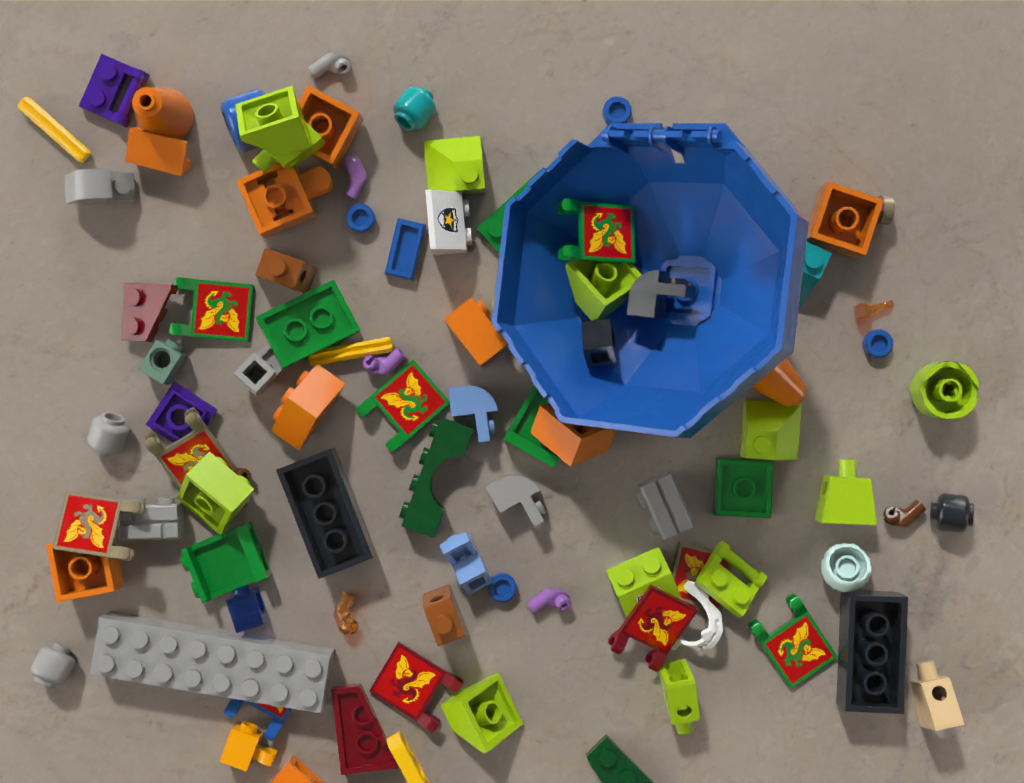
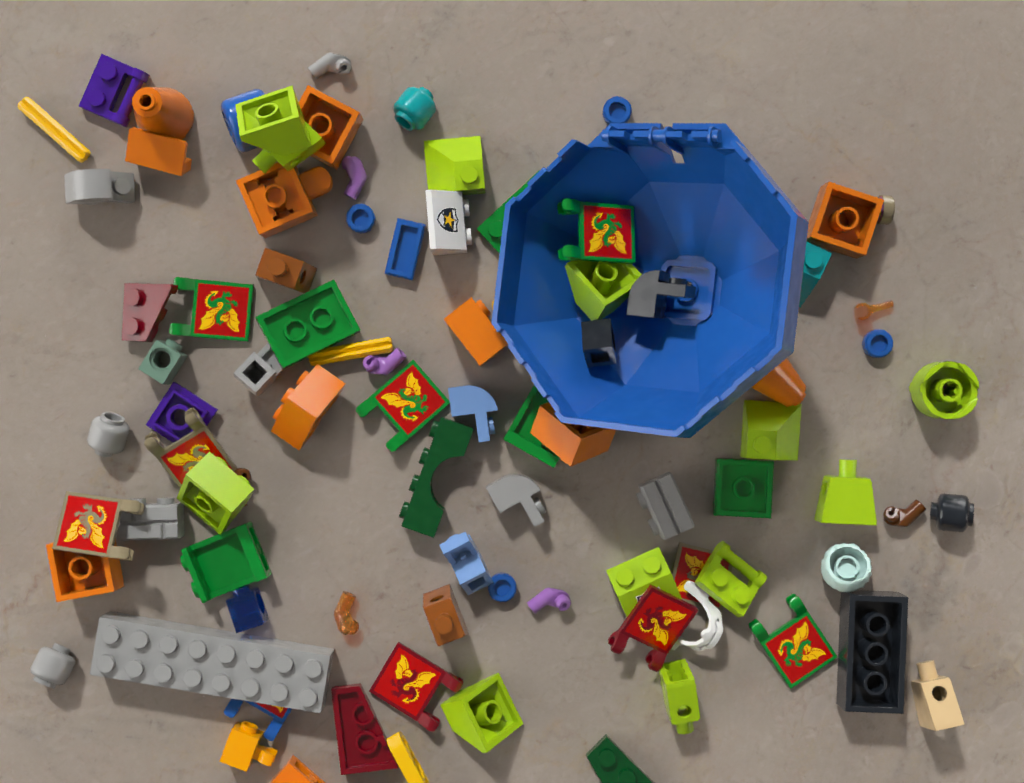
black brick [276,447,376,579] -> none

